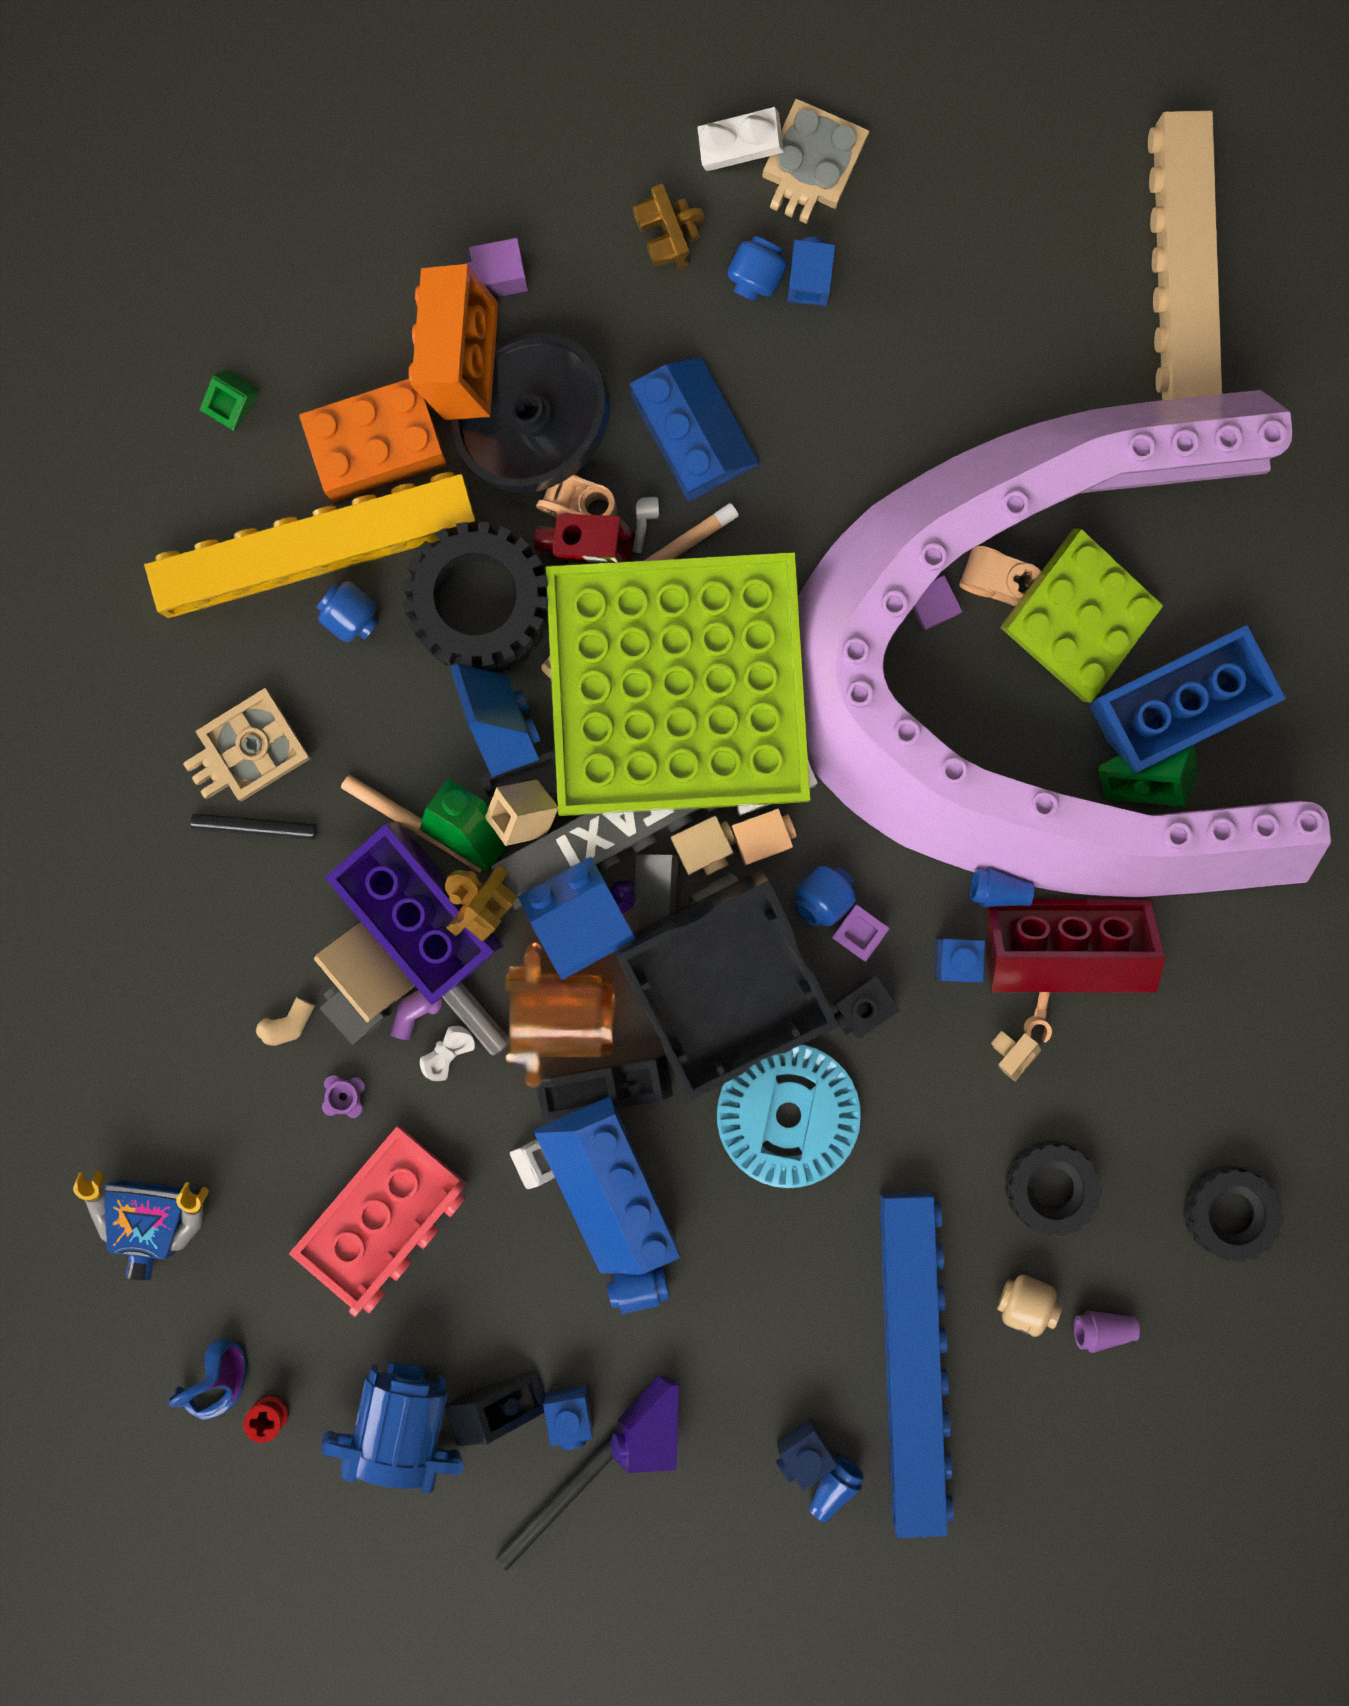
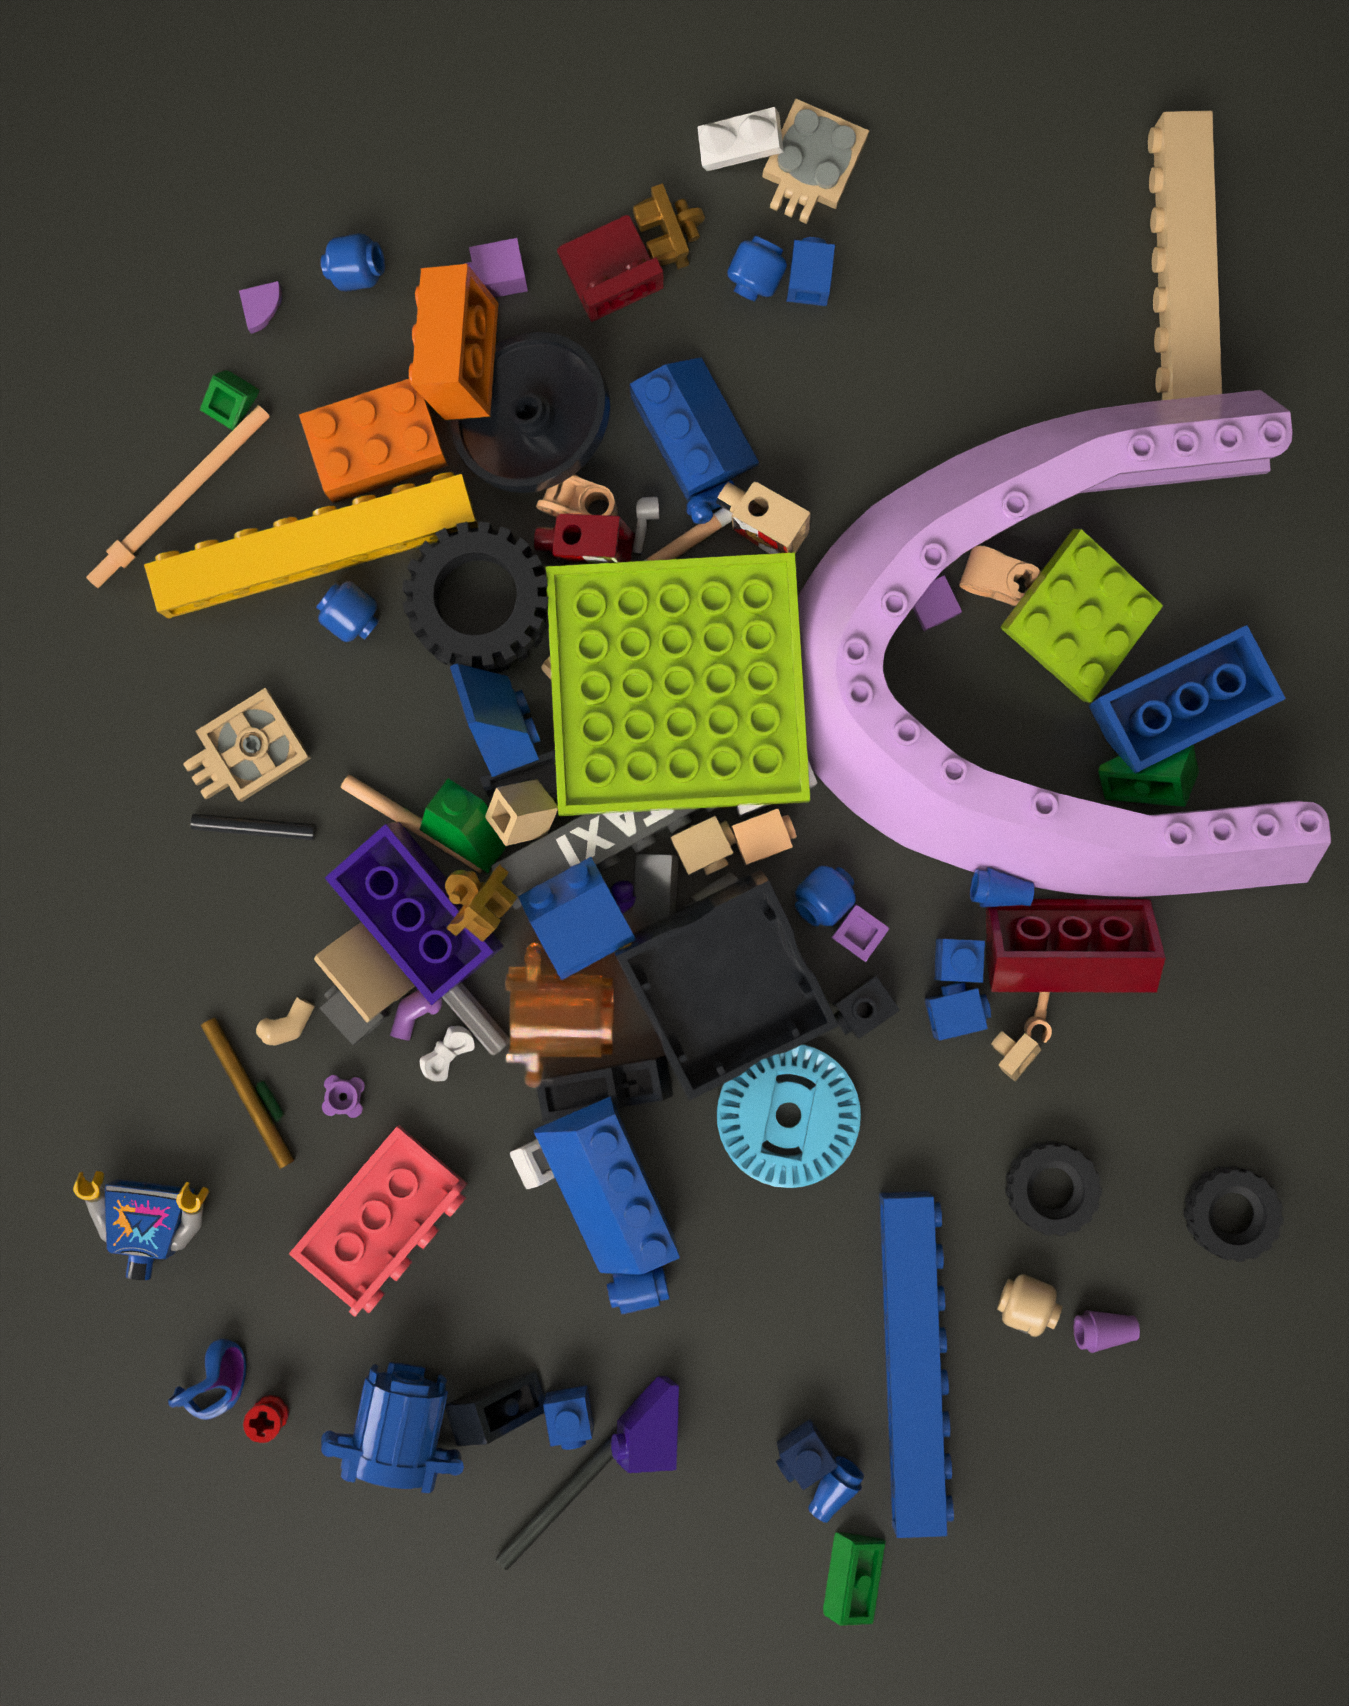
none -> light nougat bar [86,405,270,589]
none -> pearl gold bar [201,1018,294,1169]
none -> medium lavender tile [239,281,282,334]
none -> dark green leg [255,1081,285,1122]
none -> blue head [321,233,385,292]
none -> dark red bracket [557,215,664,322]
none -> blue arm [687,480,734,524]
none -> tan torso [716,482,810,554]
none -> green slope [823,1532,886,1626]
none -> blue brick [924,982,991,1041]

